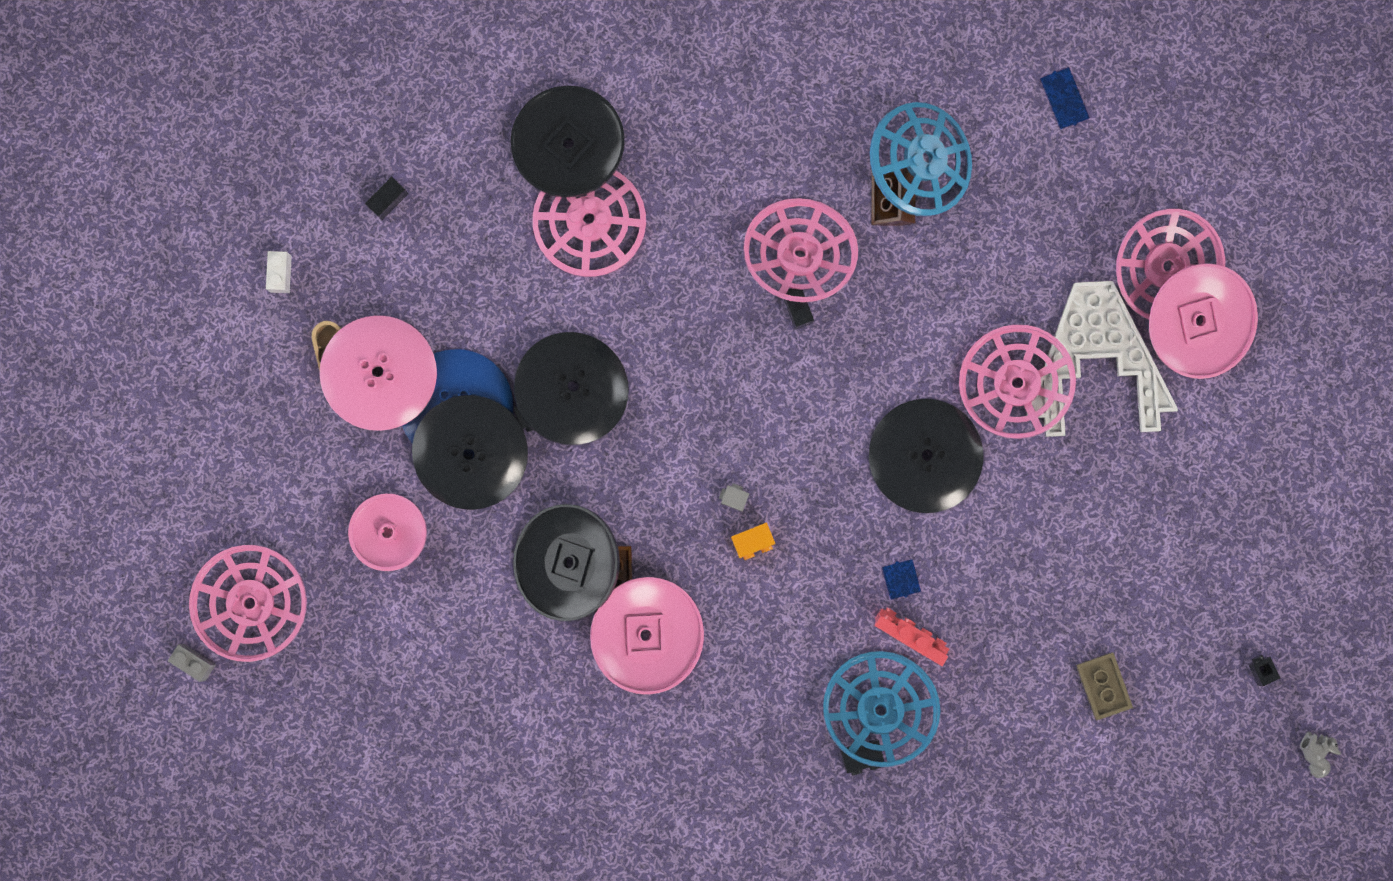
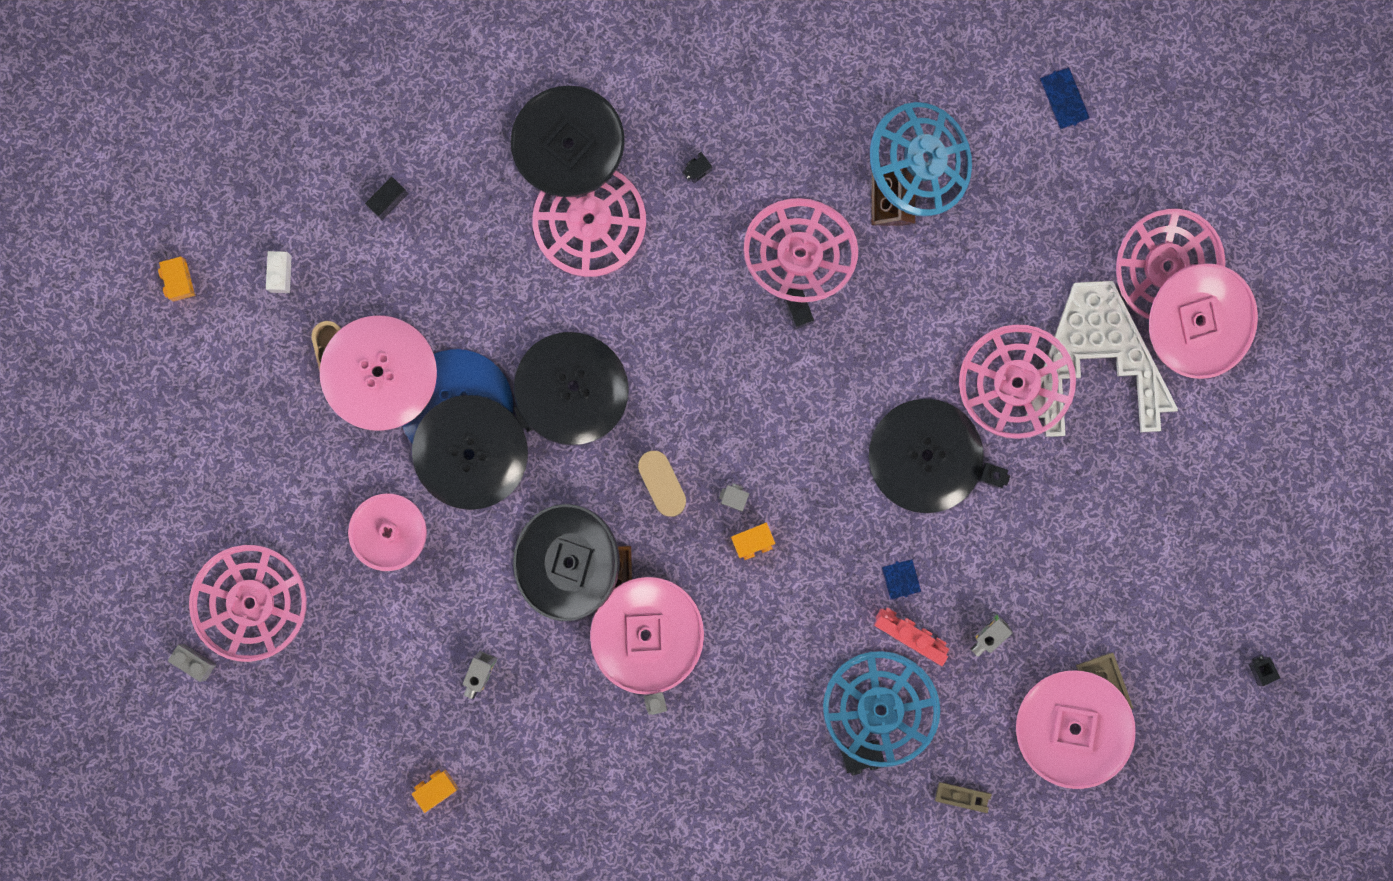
light grey animal [1300,731,1341,778] -> none
none -> light orange brick [158,256,195,302]
none -> light orange brick [412,769,459,813]
none -> light grey torso [463,651,498,699]
none -> tan plant [638,451,686,517]
none -> light grey brick [644,692,667,715]
none -> black brick [682,152,713,183]
none -> dark tan plate [934,782,992,813]
none -> light grey torso [970,614,1013,657]
none -> black brick [978,463,1010,489]
none -> bright pink dish [1016,670,1136,789]

